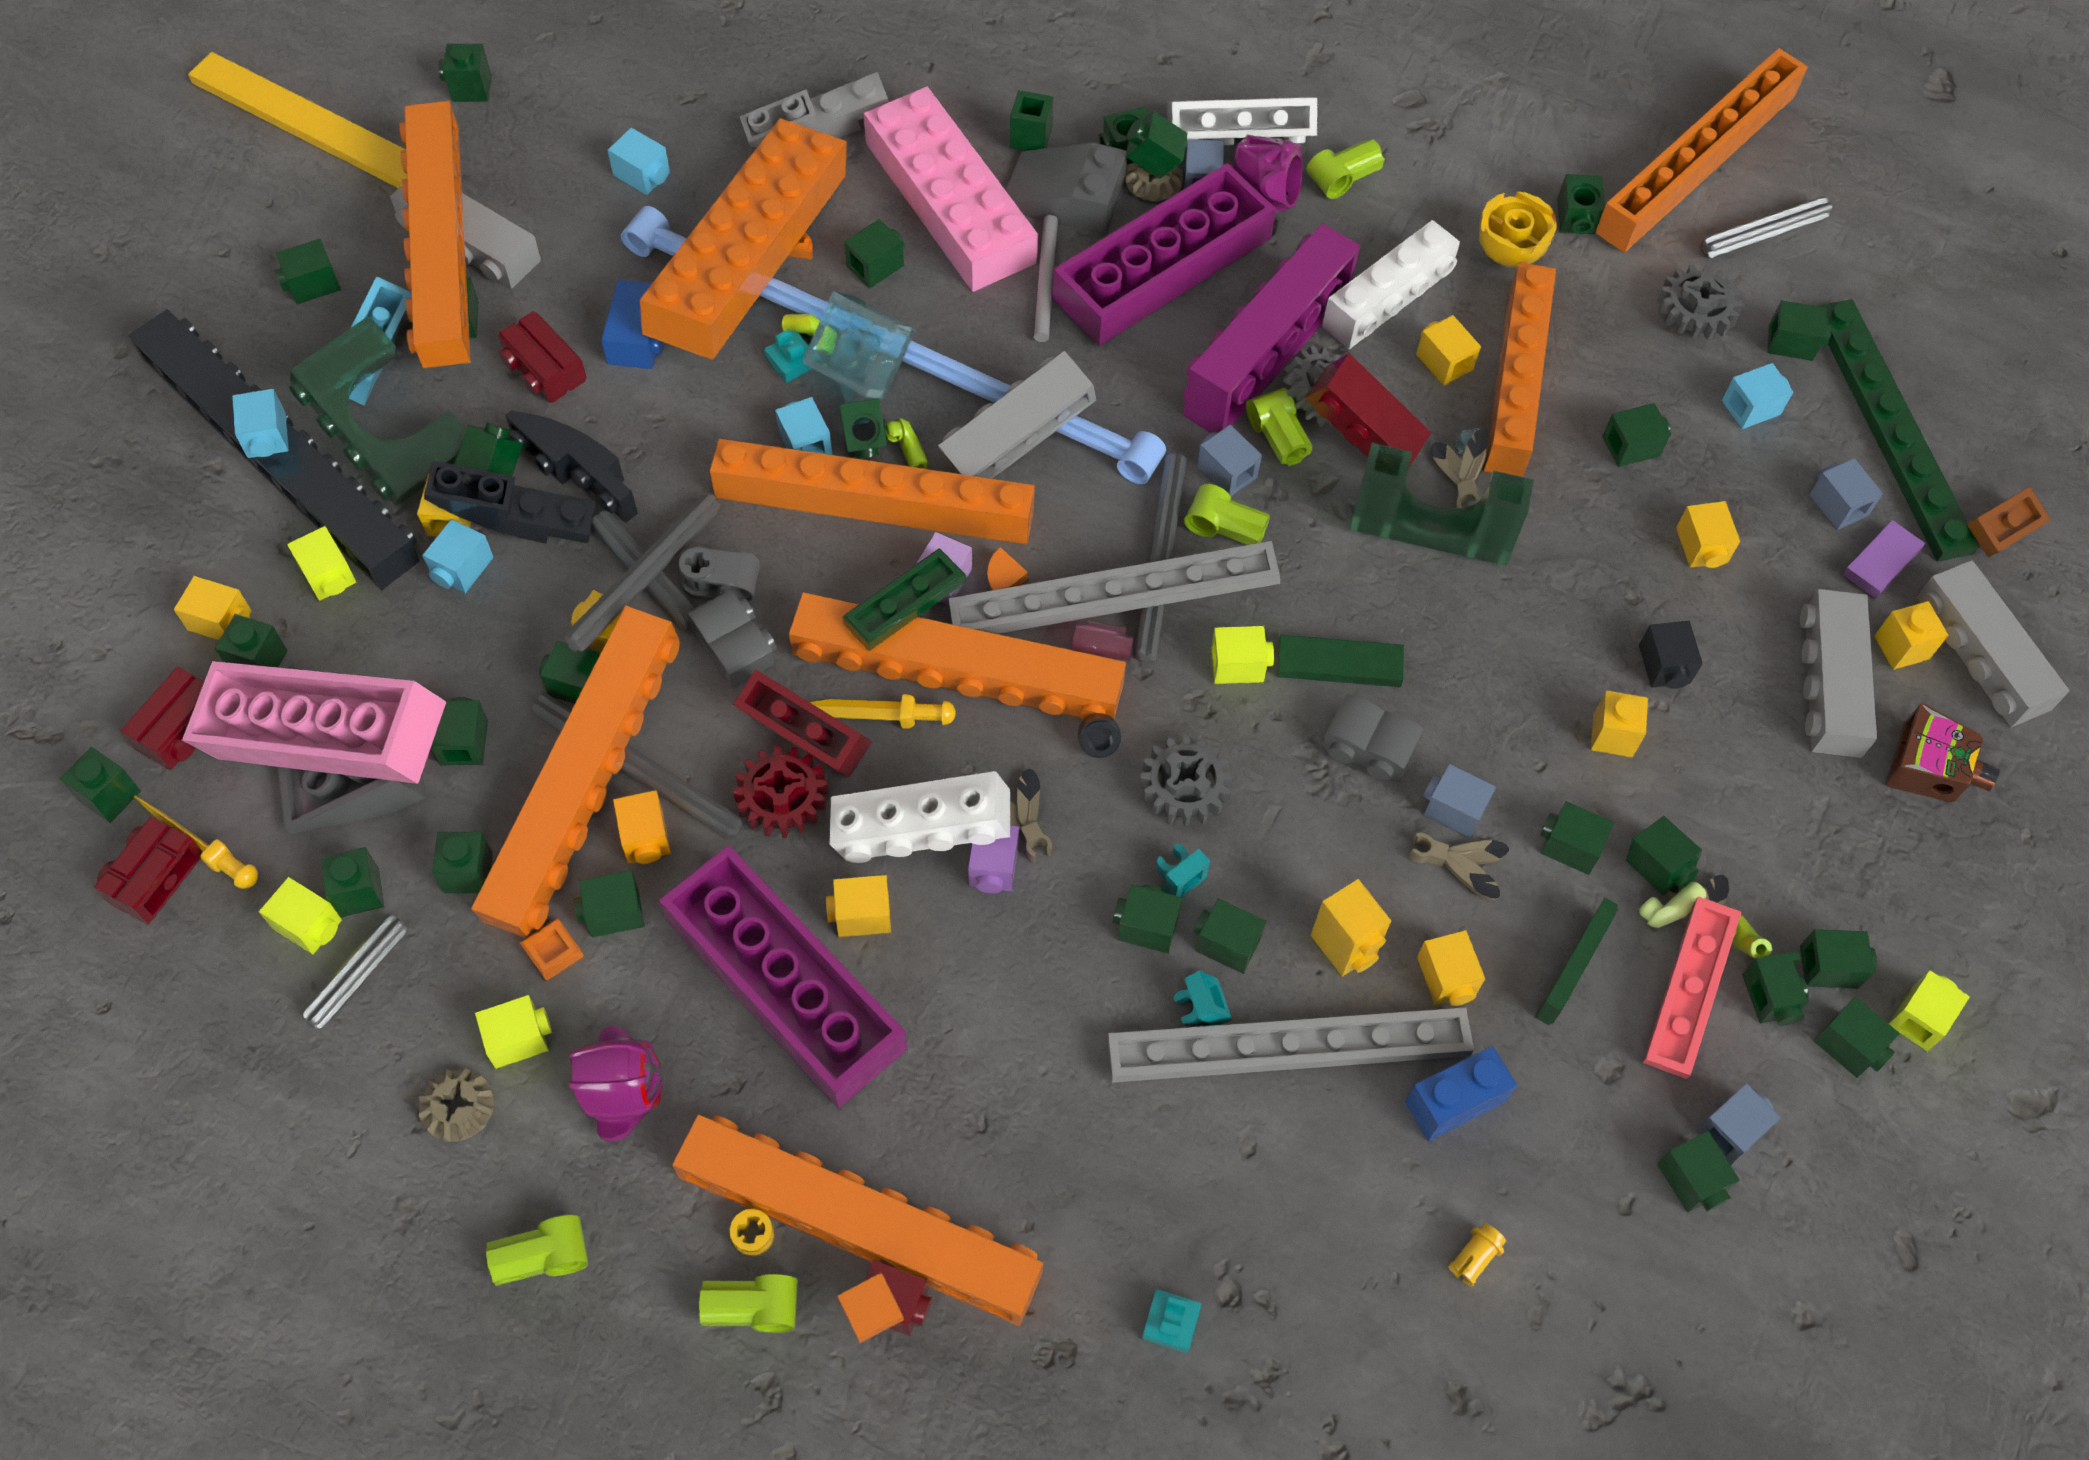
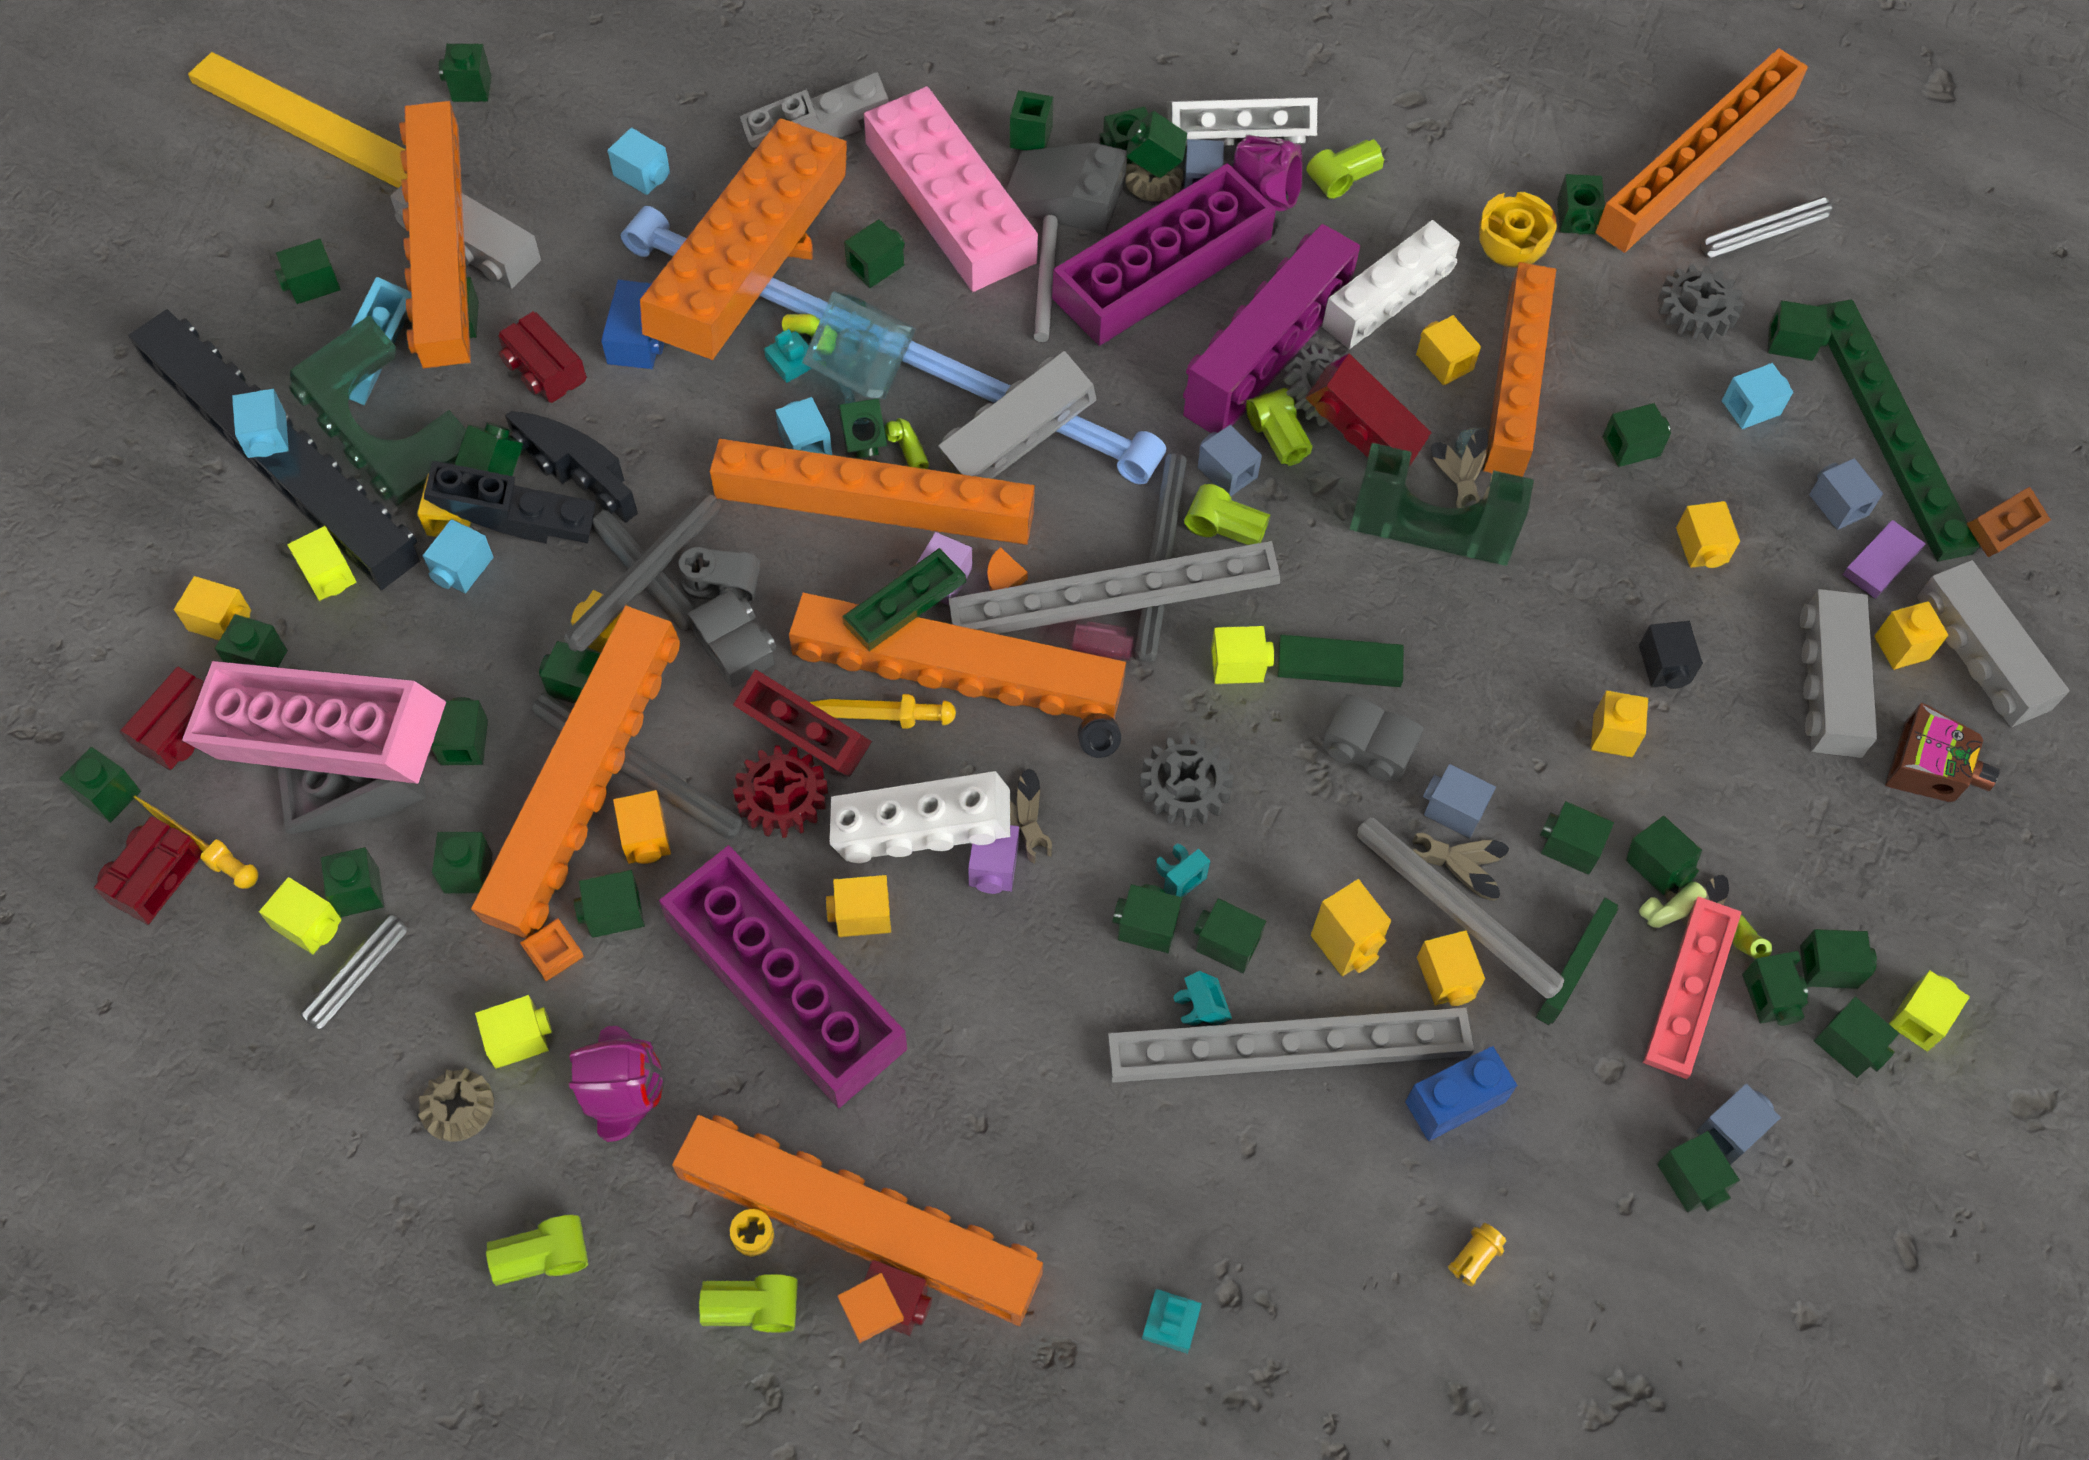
none -> light grey axle [1357,817,1564,999]

